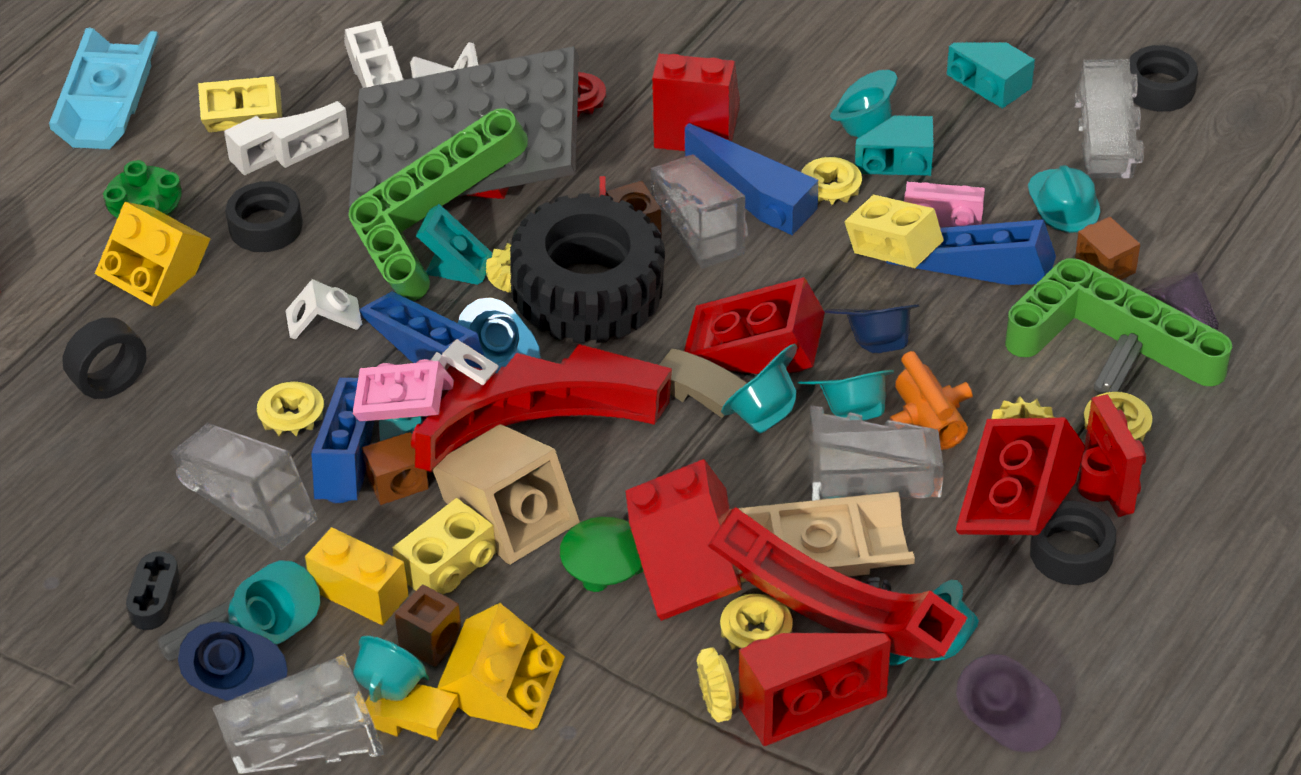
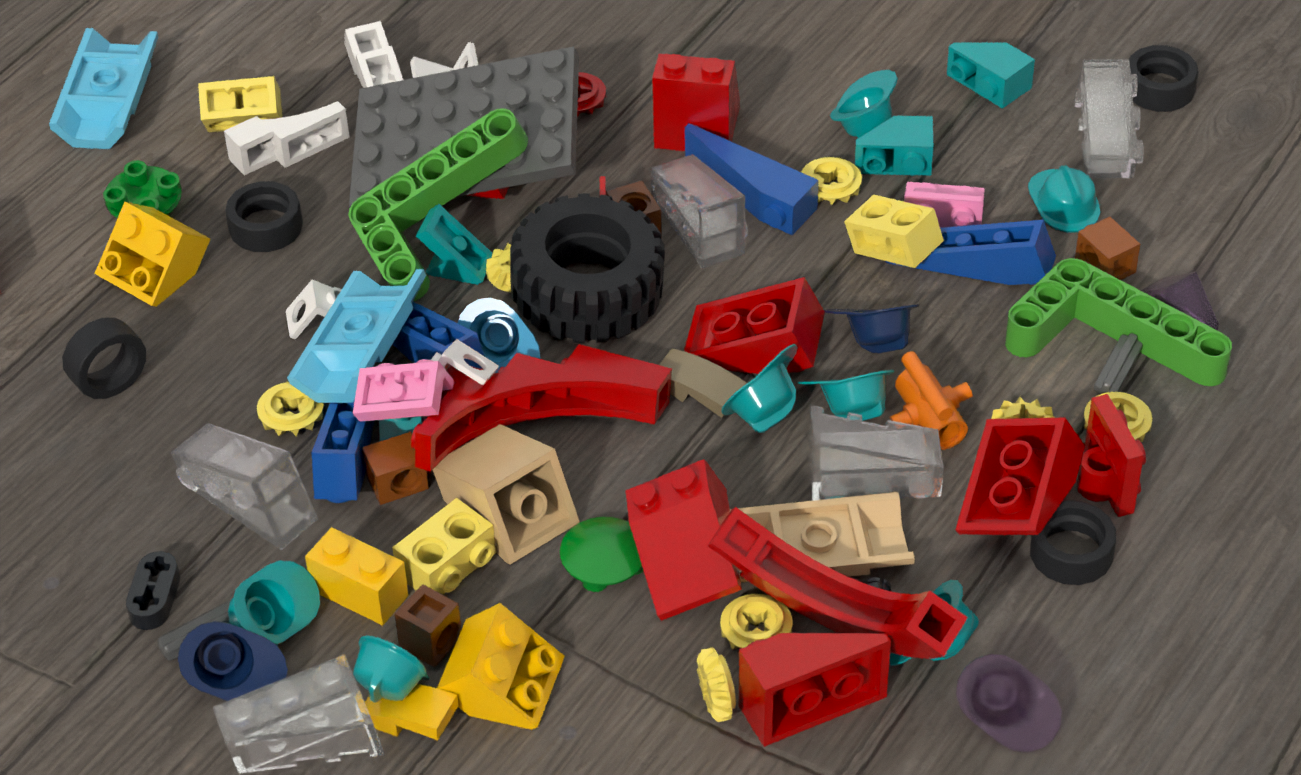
none -> medium azure piece [287,269,426,403]

